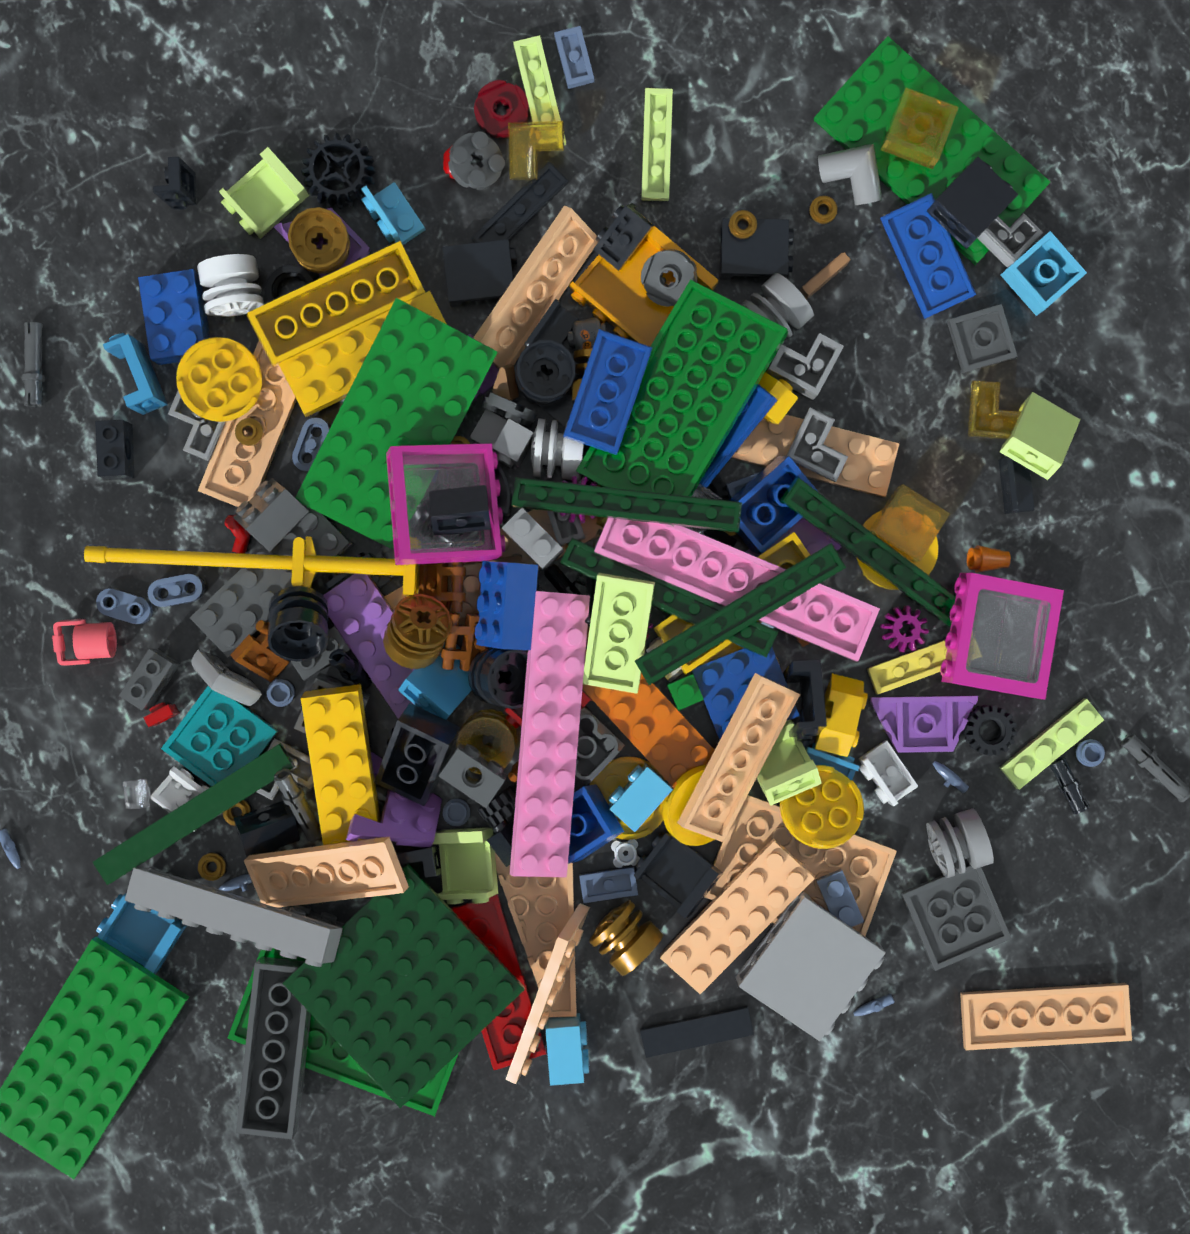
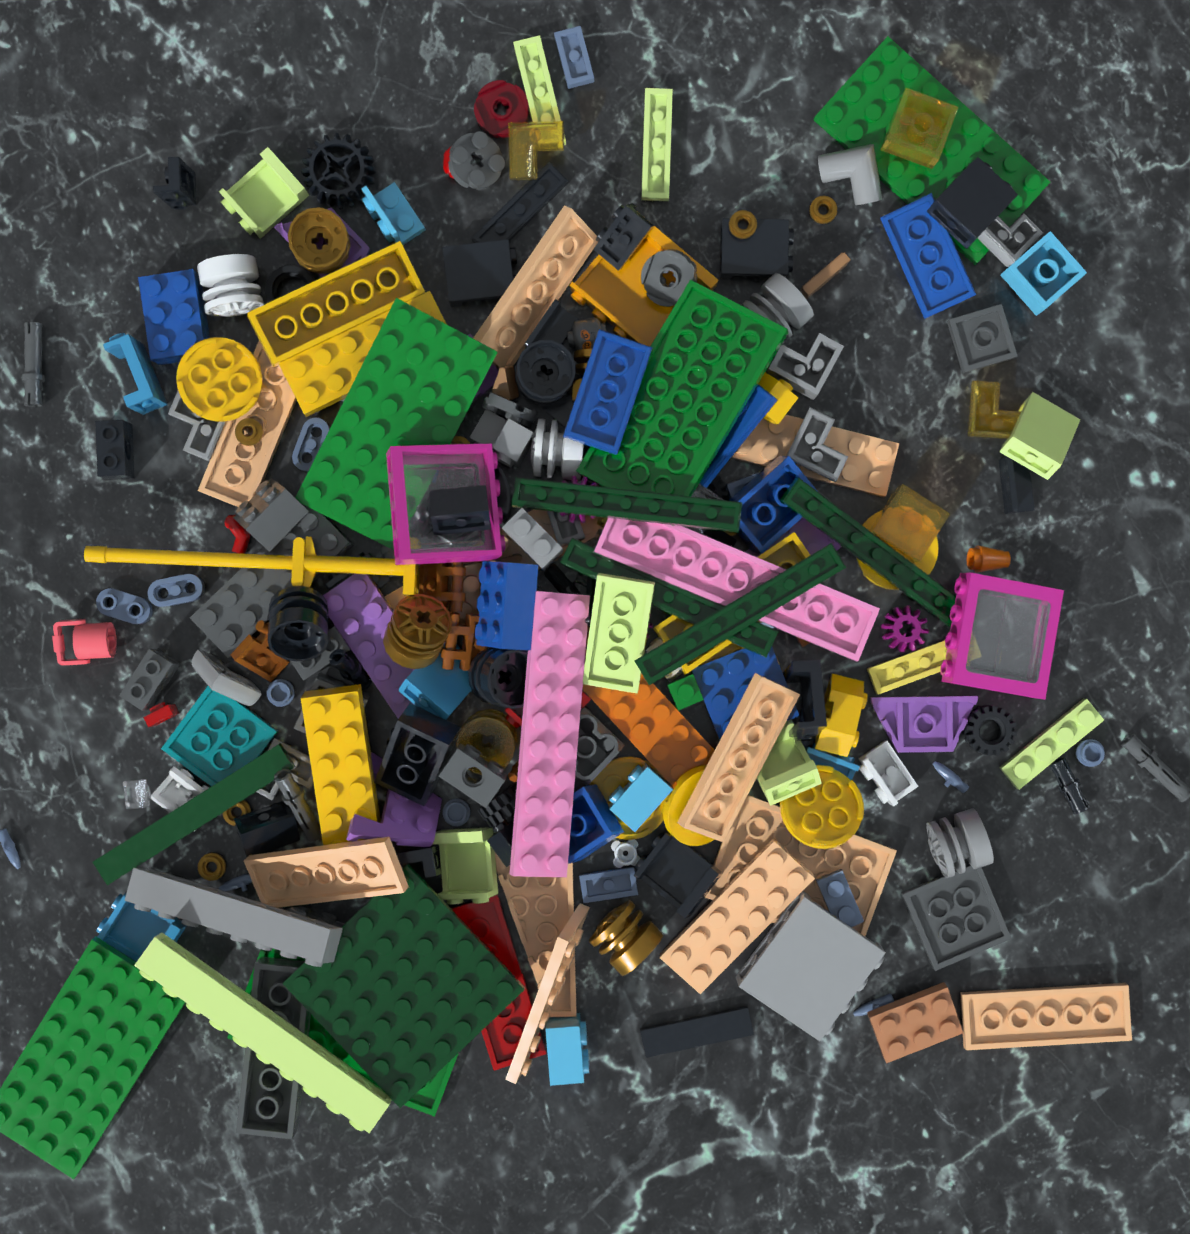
none -> yellowish green brick [134,932,392,1133]
none -> nougat plate [867,982,963,1063]

